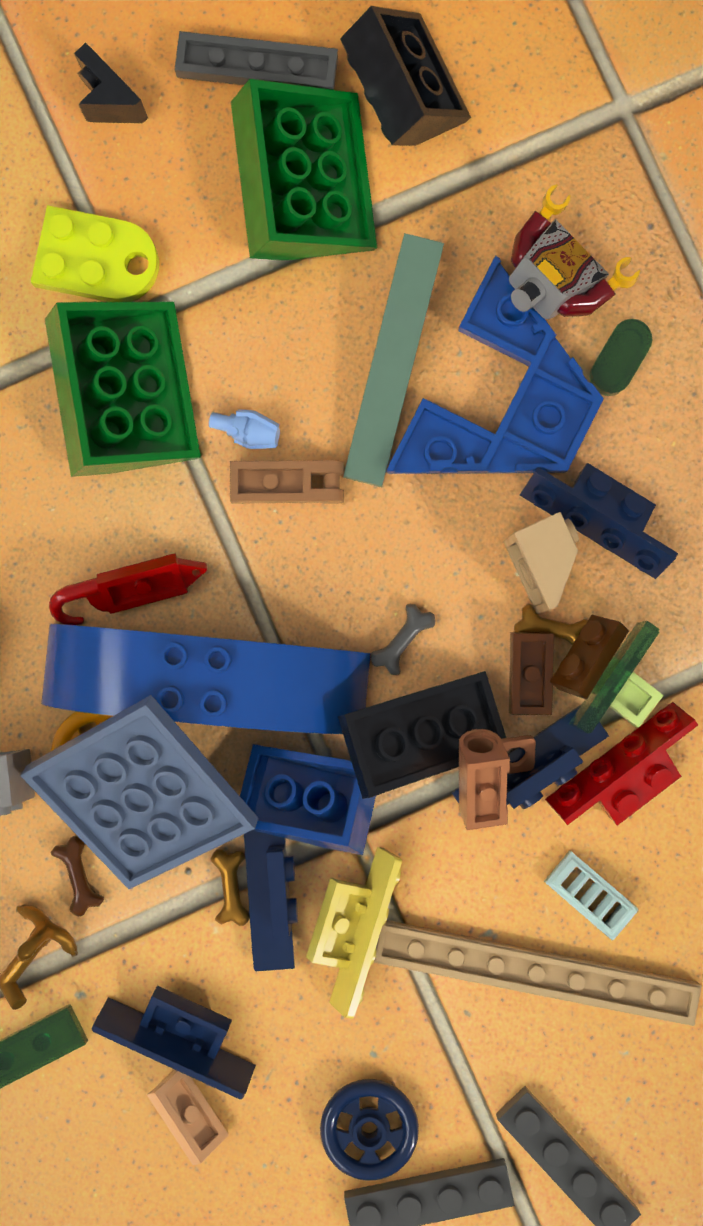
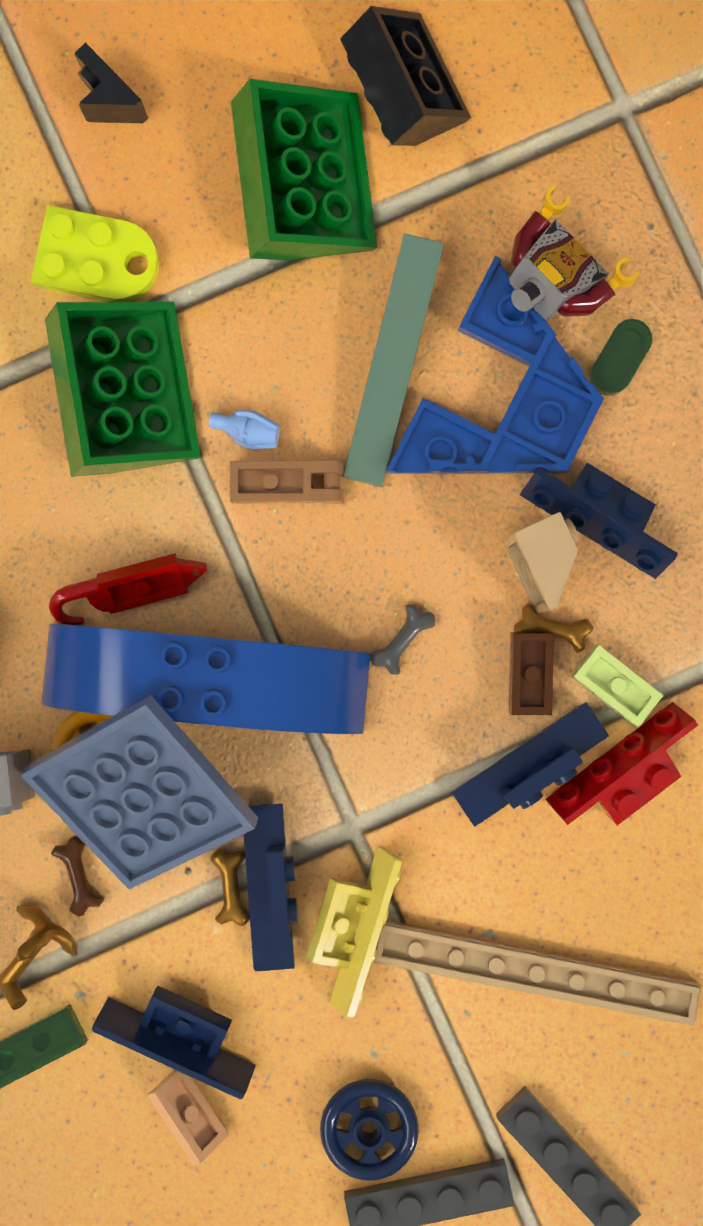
dark grey plate [175,31,338,90] -> none
blue slope [240,744,376,855] -> none
black plate [338,671,506,799] -> none
nougat piece [459,729,536,830] -> none
light aqua slope [544,851,638,940] -> none
reddish brown plate [550,615,629,700] -> none
clear green tile [569,621,659,734] -> none

